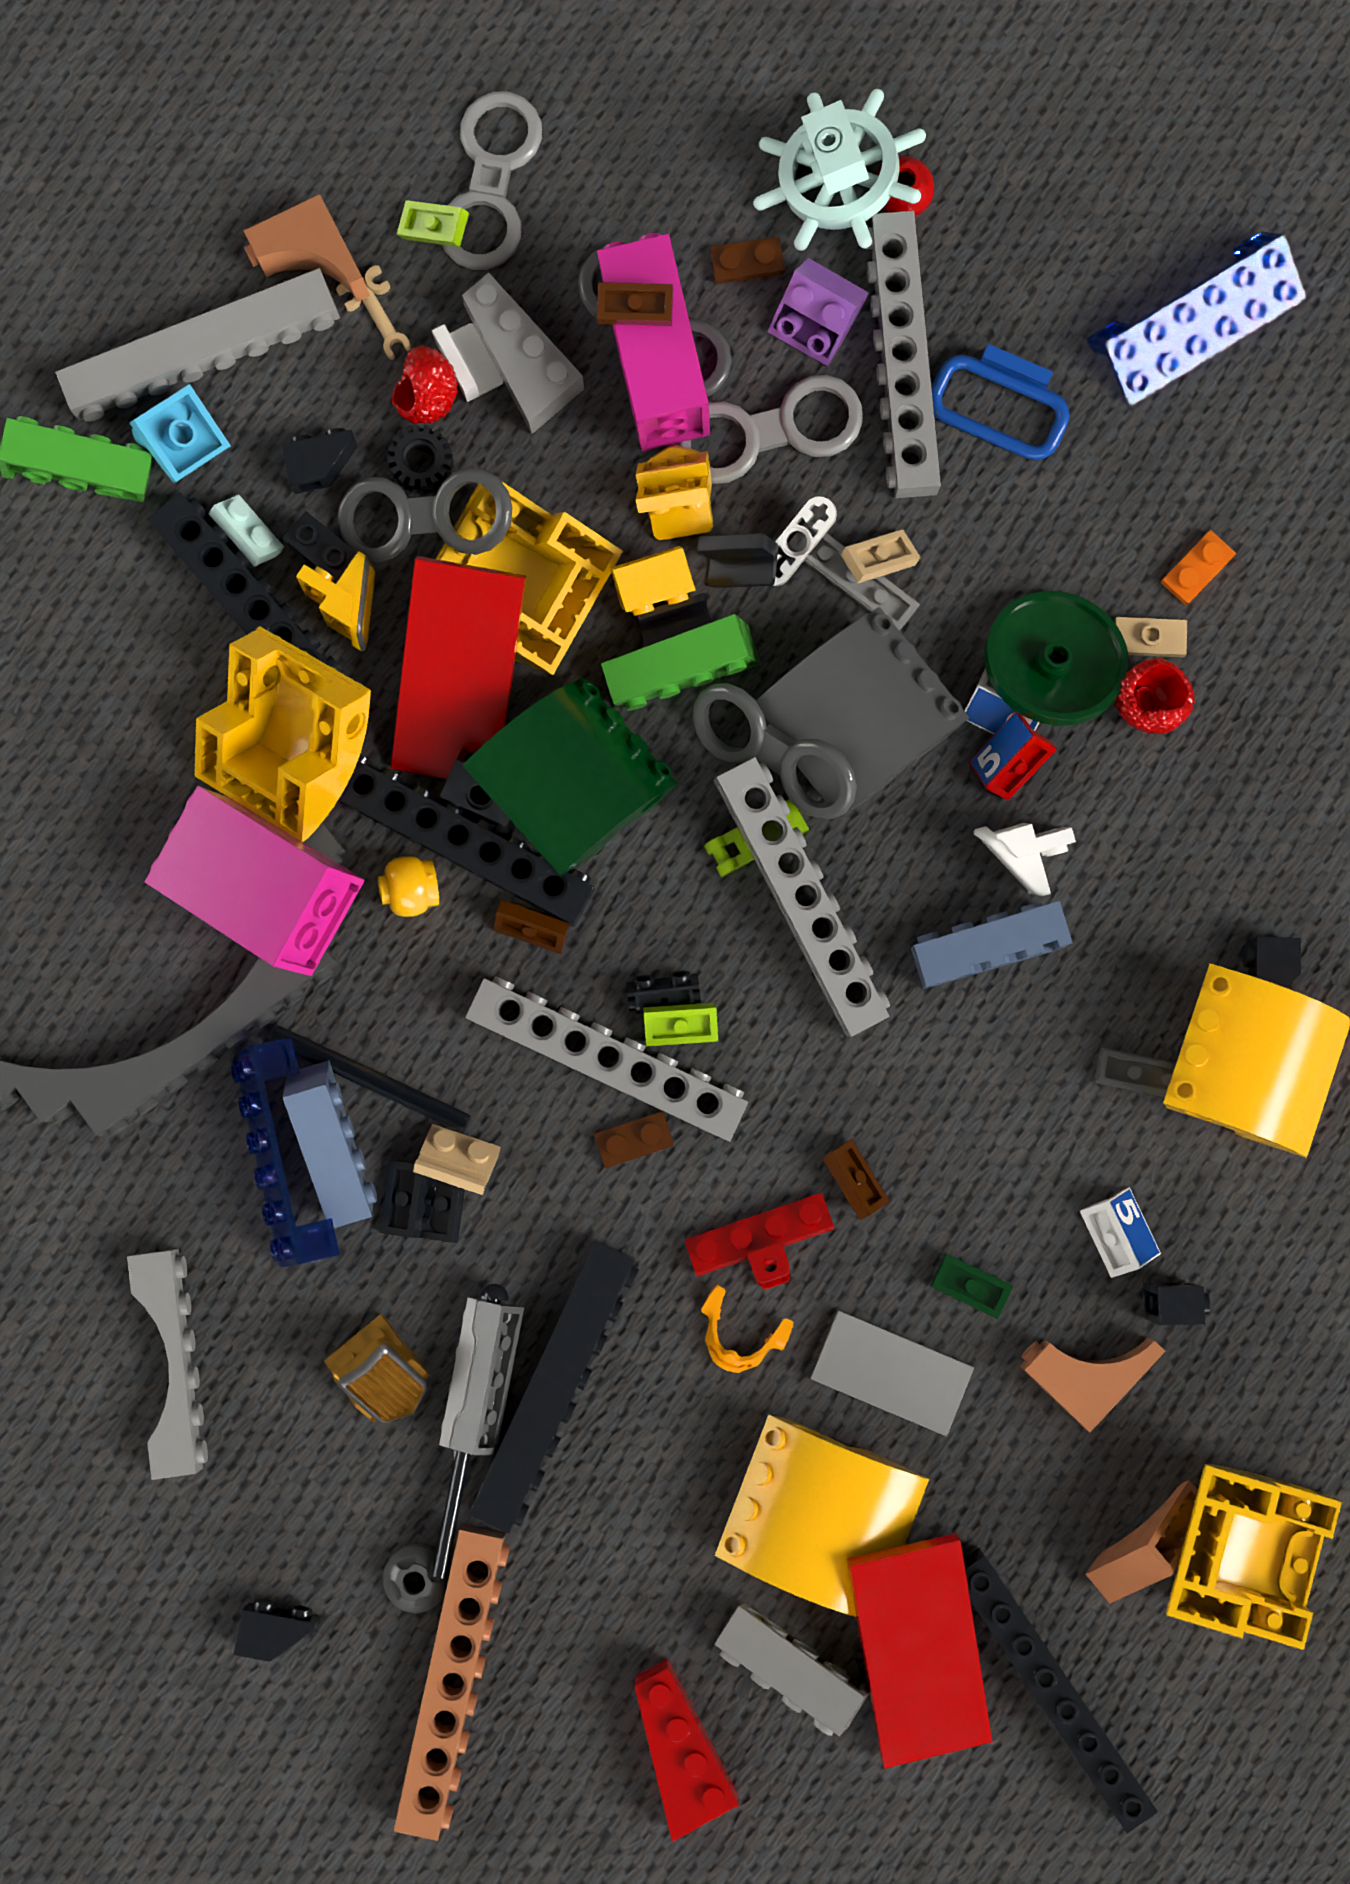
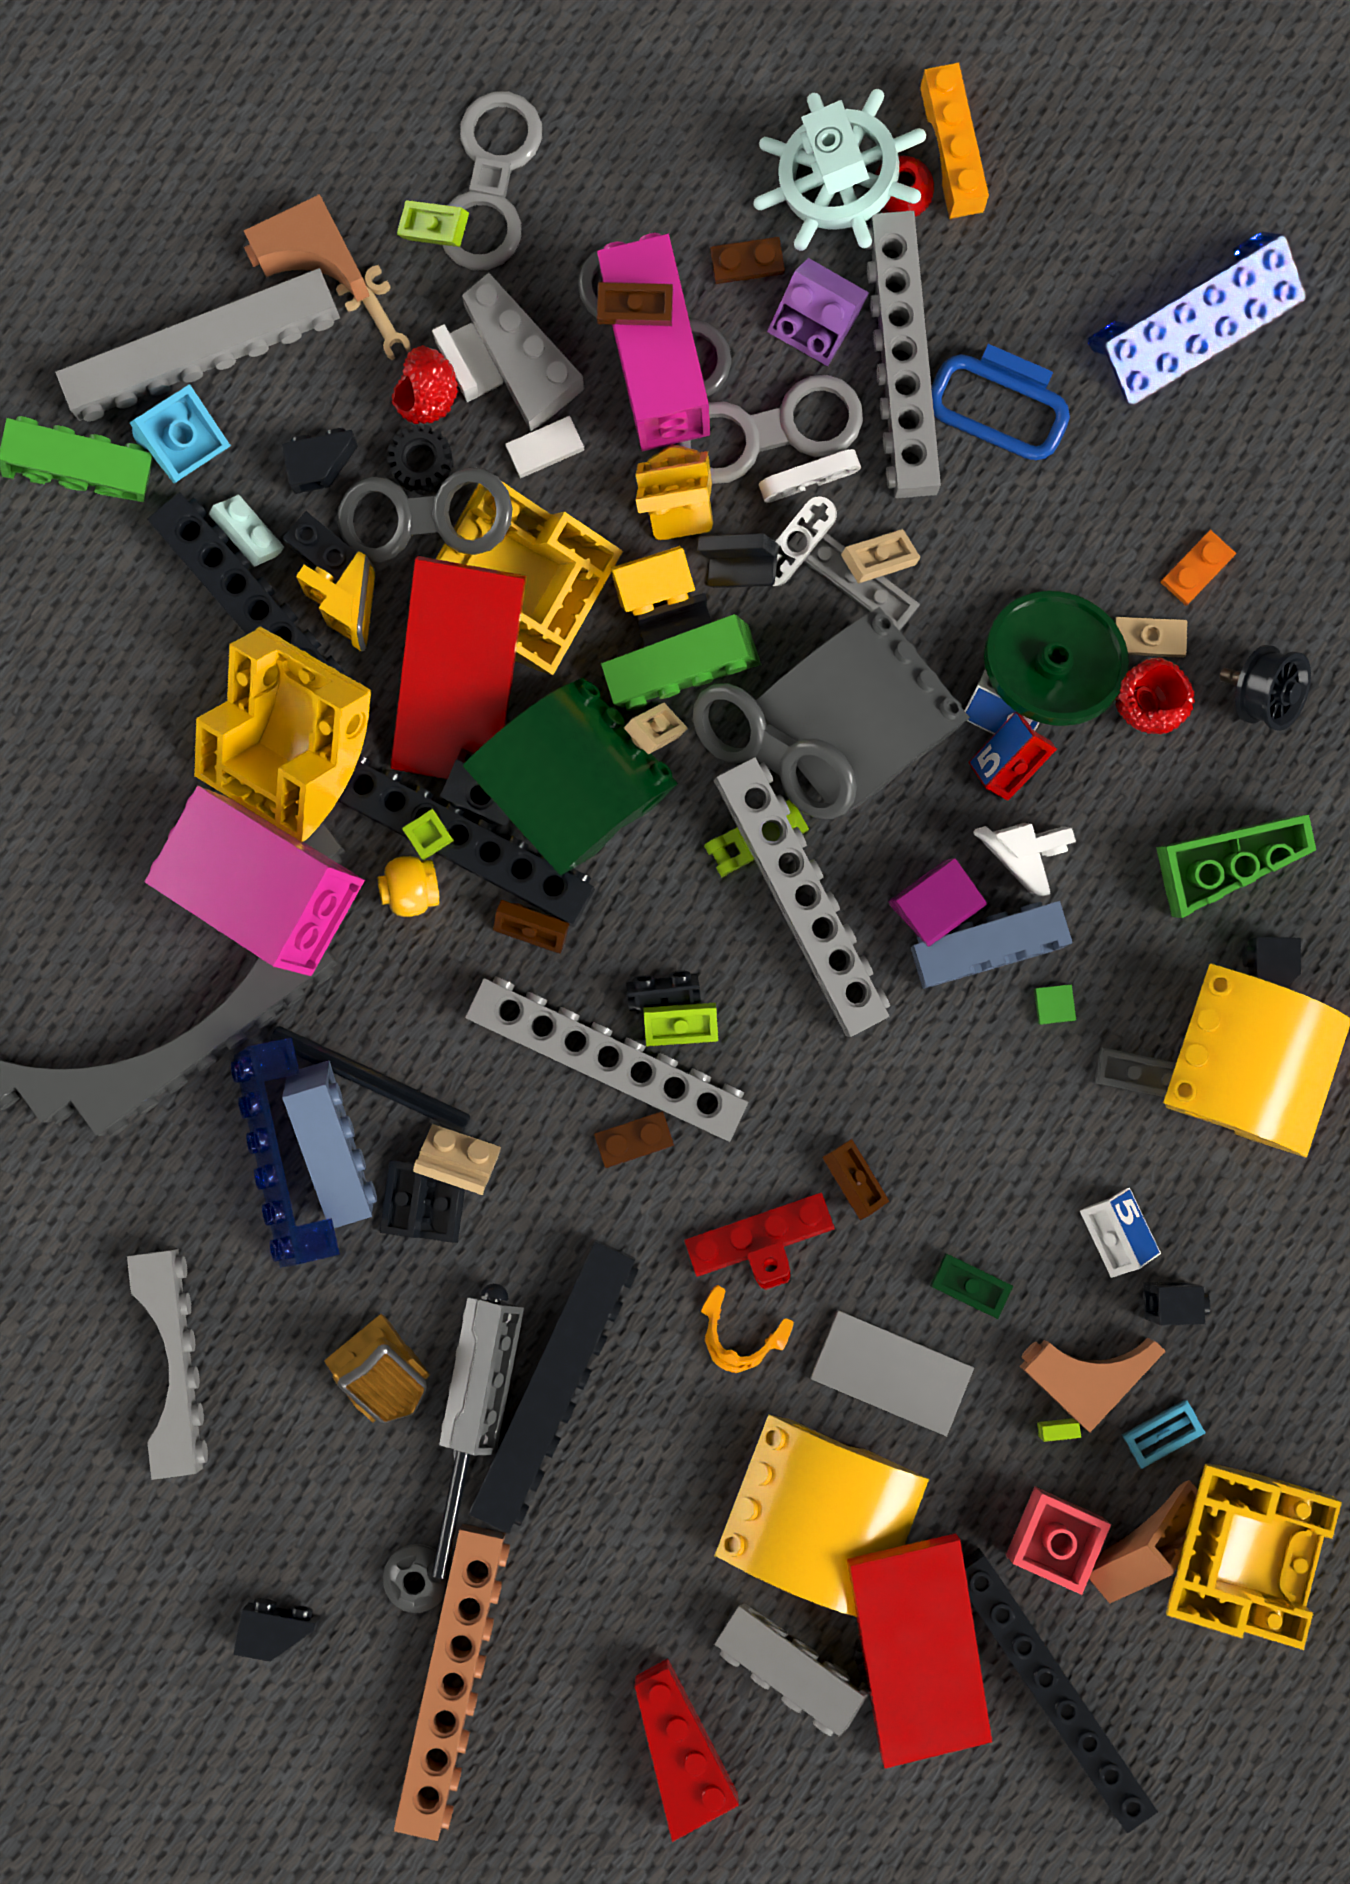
none -> lime tile [402,809,454,861]
none -> white tile [505,416,584,478]
none -> tan plate [624,703,688,754]
none -> white beam [759,449,861,503]
none -> magenta slope [888,858,987,947]
none -> light orange arch [920,63,989,219]
none -> coral brick [1006,1486,1111,1595]
none -> bright green tile [1034,984,1076,1025]
none -> lime tile [1037,1418,1081,1442]
none -> medium azure tile [1122,1399,1205,1469]
none -> bright green wedge [1156,815,1316,918]
none -> black wheel [1219,645,1311,731]

